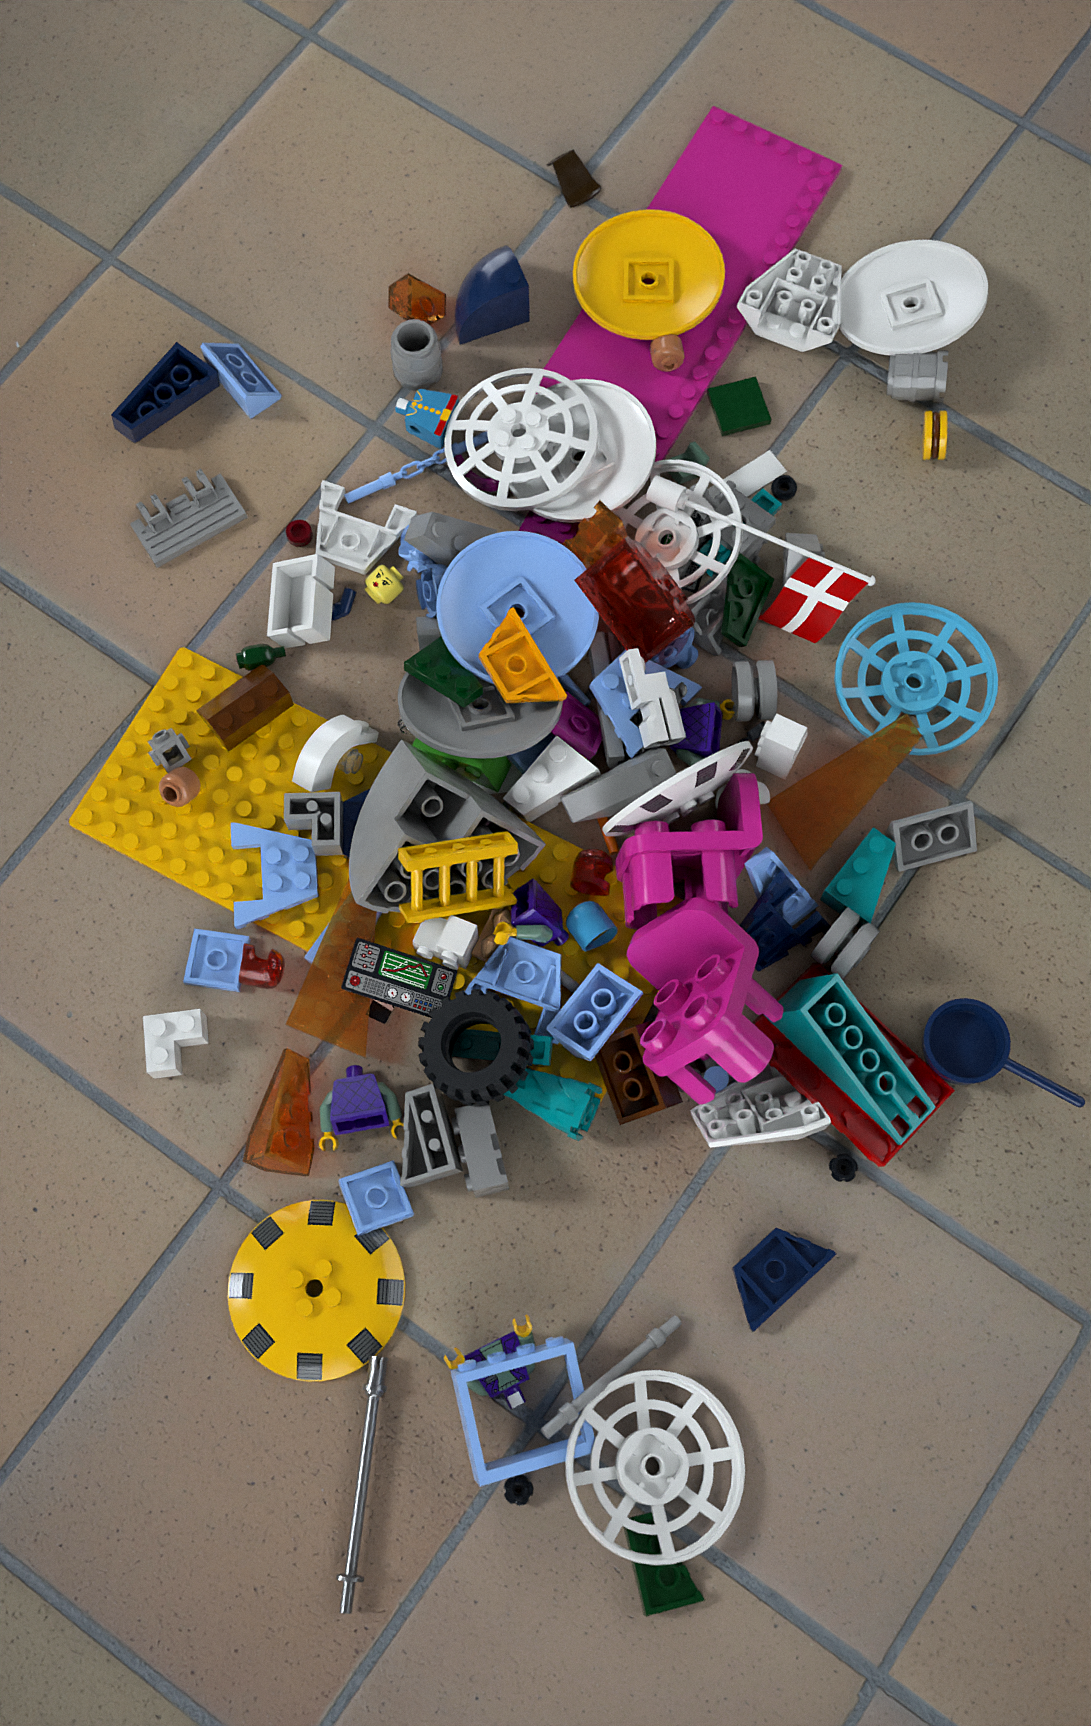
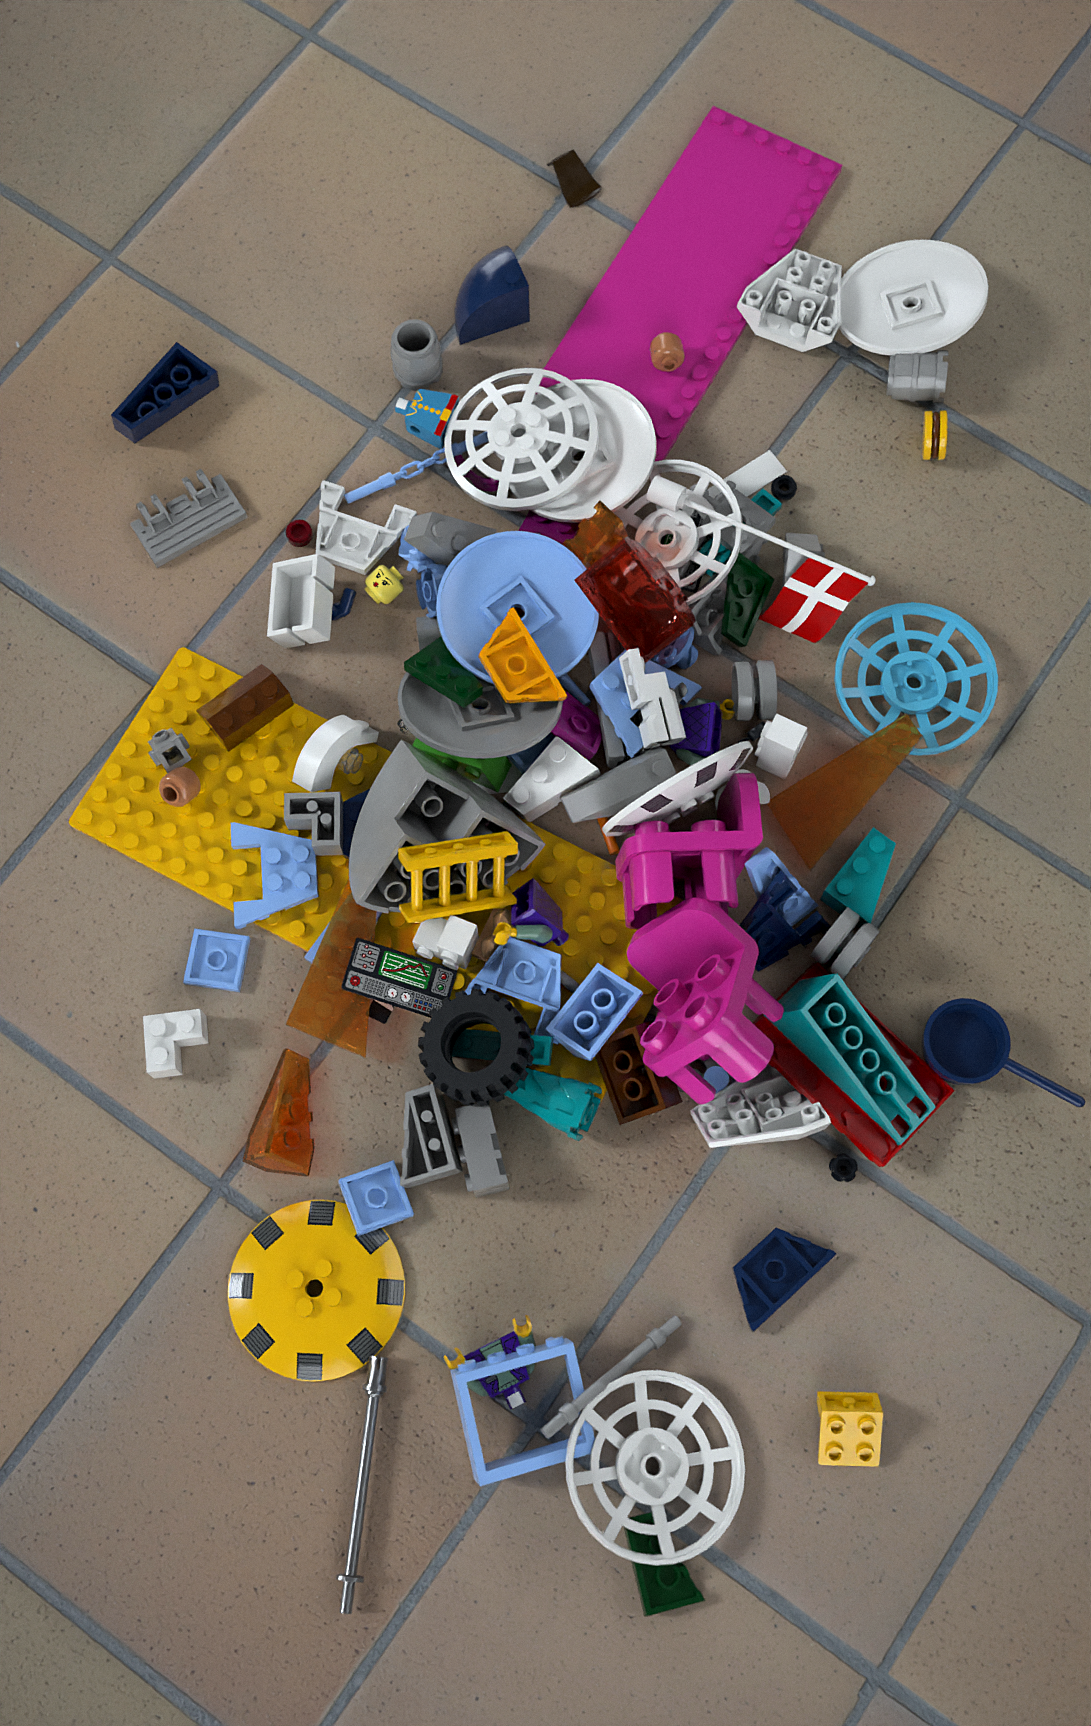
light blue slope [200,343,282,419] -> none
dark green plant [236,644,286,671] -> none
clear red helmet [239,943,285,989] -> none
dark purple torso [319,1065,404,1151] -> none
clear orange slope [388,273,446,325] -> none
black plate [504,1474,534,1506] -> none
dark azure helmet [566,901,618,952] -> none
clear red helmet [570,848,614,896] -> none
yellow dish [573,210,725,340] -> none
sand green bracket [667,442,710,485] -> none
dark green tile [707,376,772,436] -> none
light grey slope [884,800,977,872] -> none
none -> yellow bracket [816,1391,883,1467]

